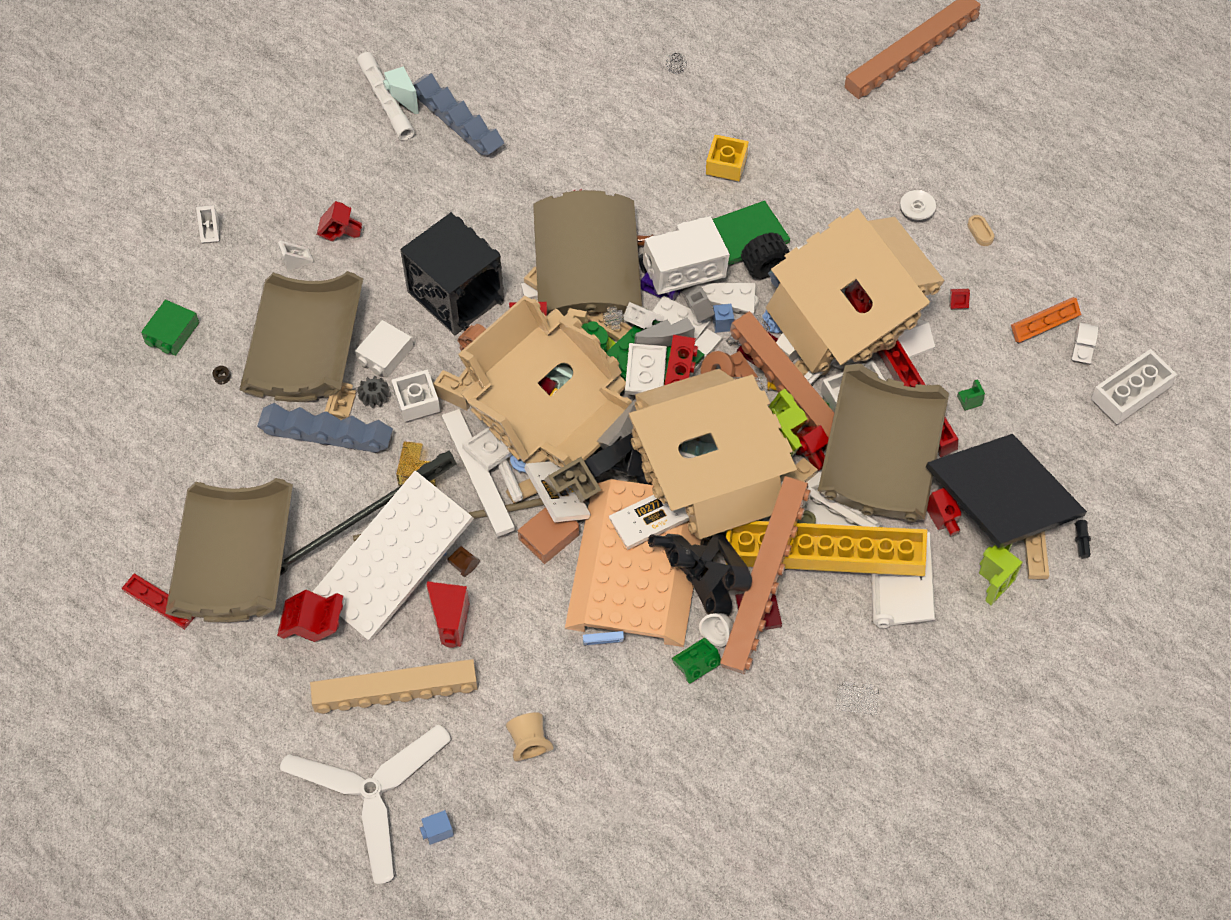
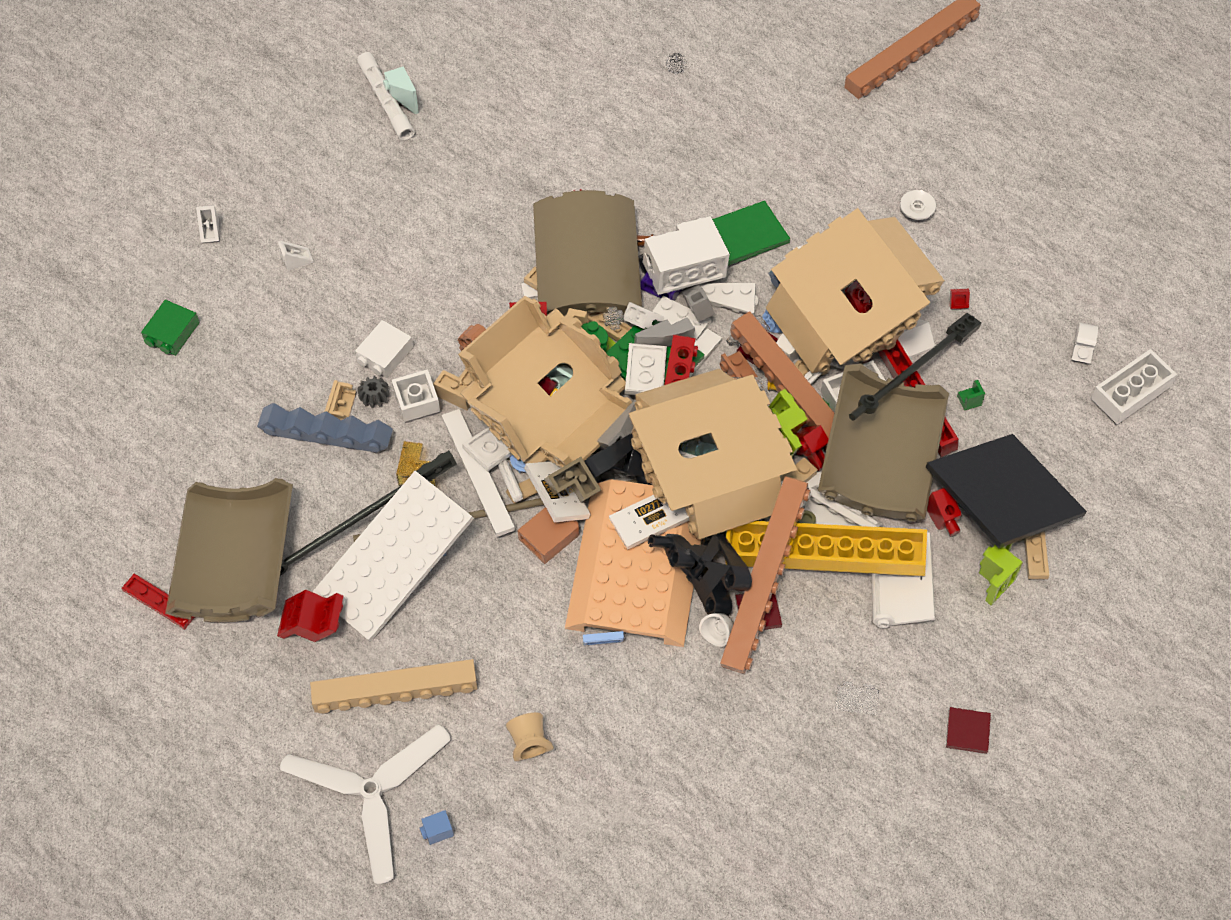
dark brown bush [212,366,231,385] -> none
dark tan panel [239,271,363,402] -> none
red brick [316,201,363,242] -> none
black piece [400,212,504,336] -> none
sand blue brick [412,73,504,155] -> none
red slope [426,581,470,648] -> none
reddish brown tile [448,546,480,577] -> none
green bracket [672,637,721,684] -> none
nougat tile [700,351,735,378] -> none
yellow brick [706,134,749,181] -> none
medium blue brick [712,304,734,333] -> none
black tyre [741,232,790,279] -> none
tan tile [967,215,994,246] -> none
orange plate [1011,297,1081,343] -> none
black axle [1075,520,1091,559] -> none
none -> pearl dark grey bar [849,313,982,421]
none -> dark red tile [946,707,991,754]

